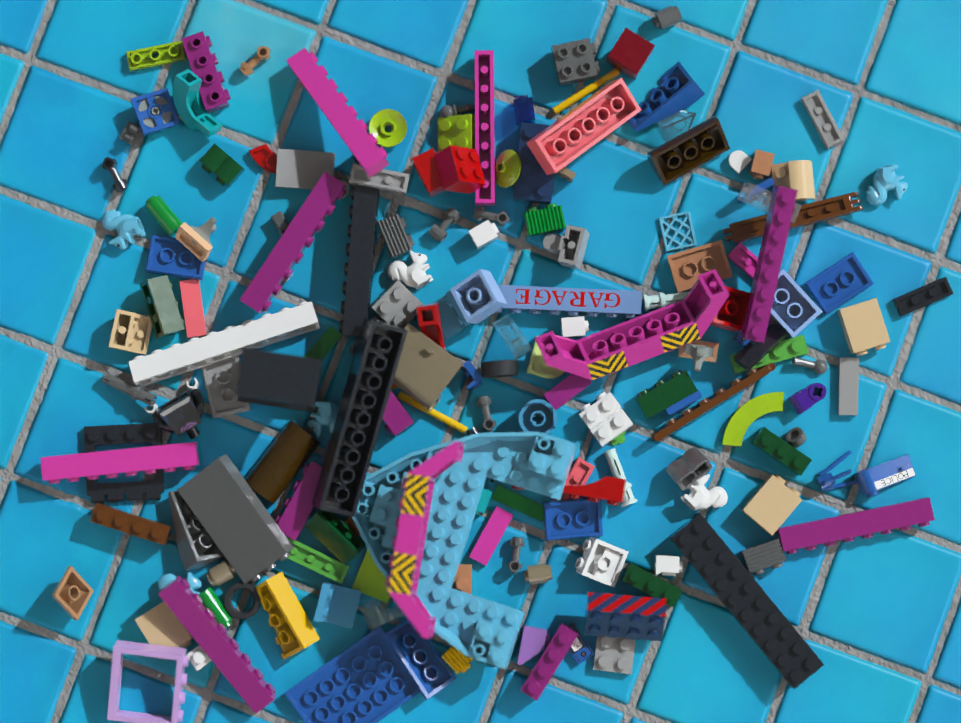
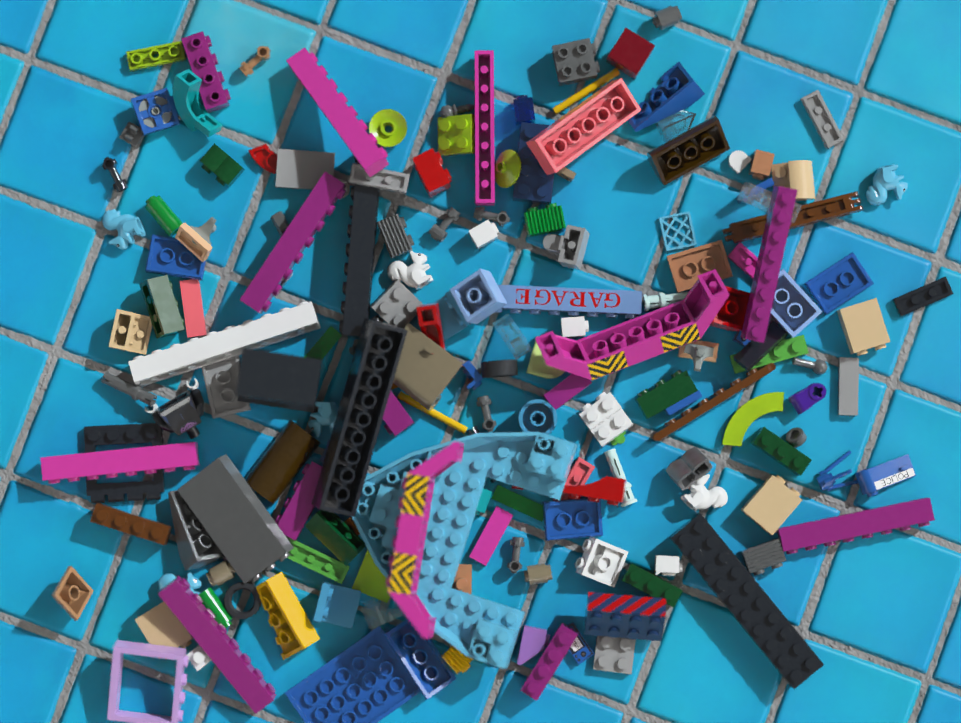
red brick [434,145,486,194] -> none

